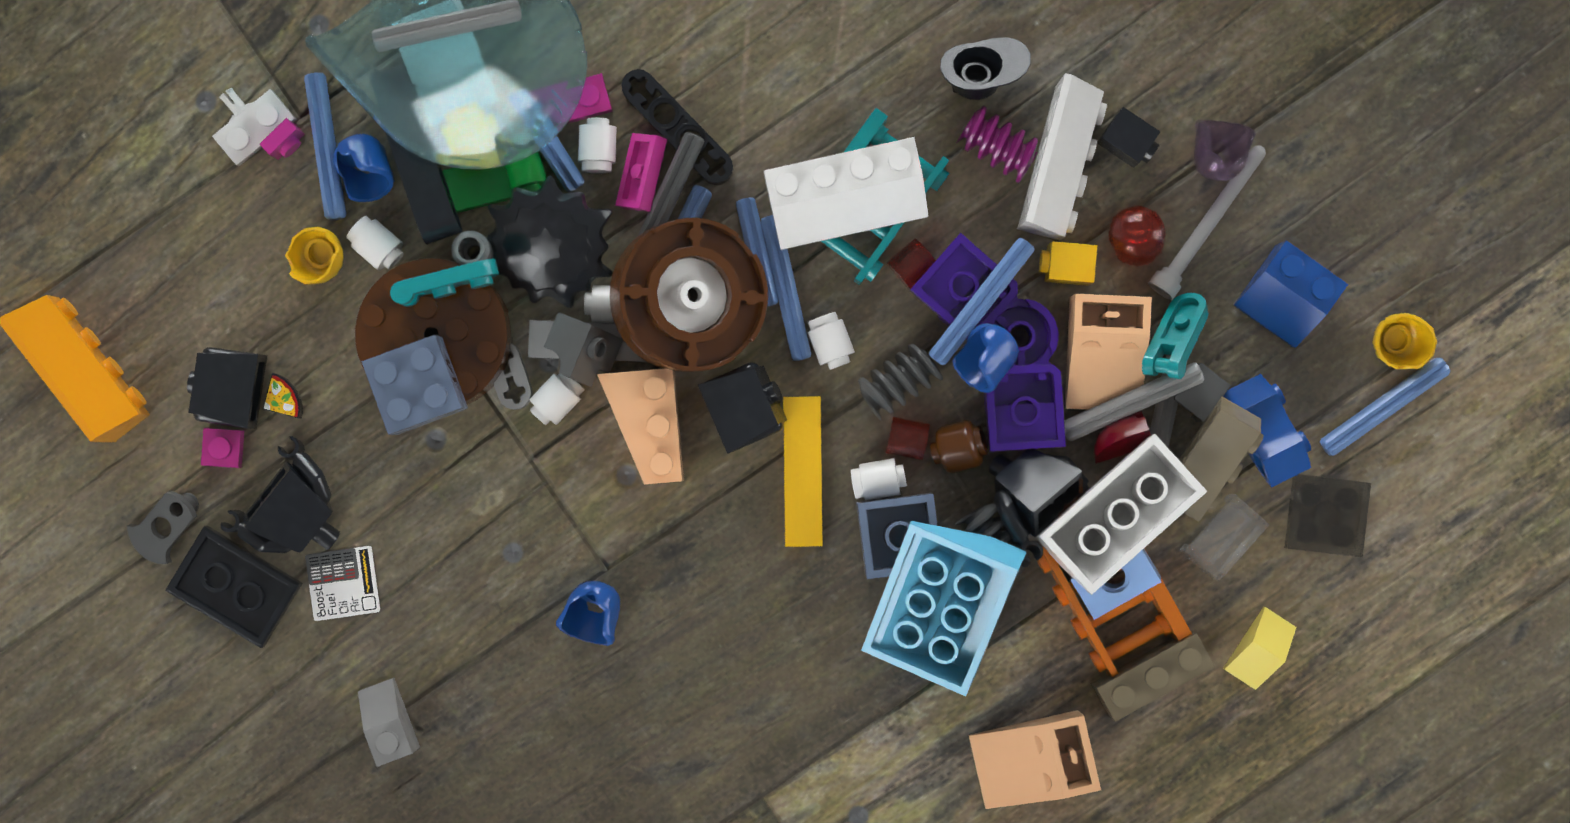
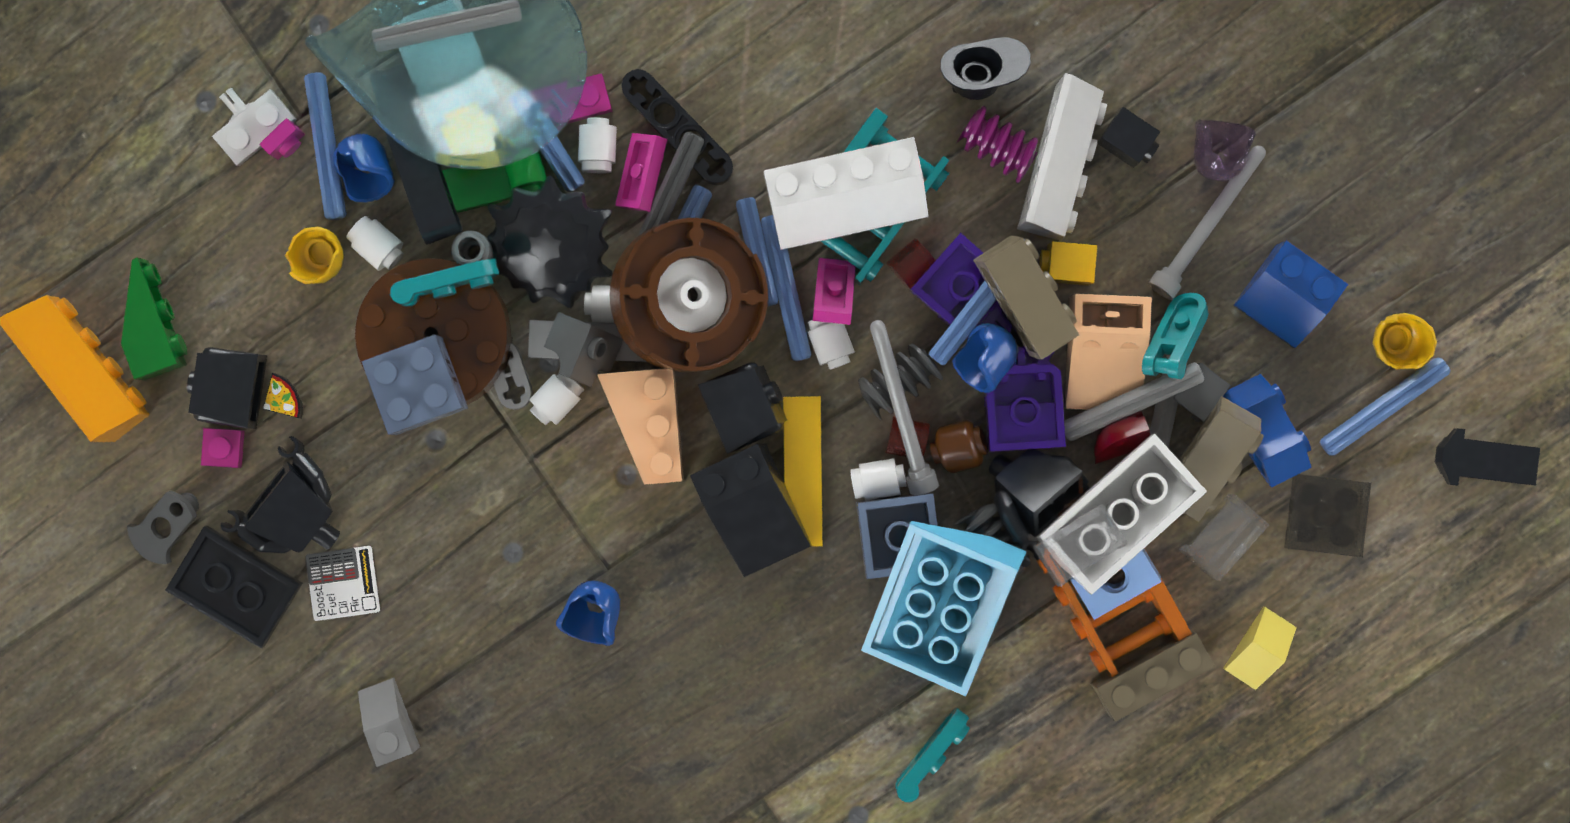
light nougat slope [968,710,1101,809] -> none
clear red hair [1108,205,1166,267] -> none
none -> green slope [121,257,187,381]
none -> black slope [690,444,812,577]
none -> dark pink plate [813,258,855,325]
none -> light grey piece [870,320,939,495]
none -> teal plate [895,708,970,803]
none -> dark tan brick [973,235,1079,360]
none -> clear panel [1032,504,1128,586]
none -> black piece [1434,428,1540,486]

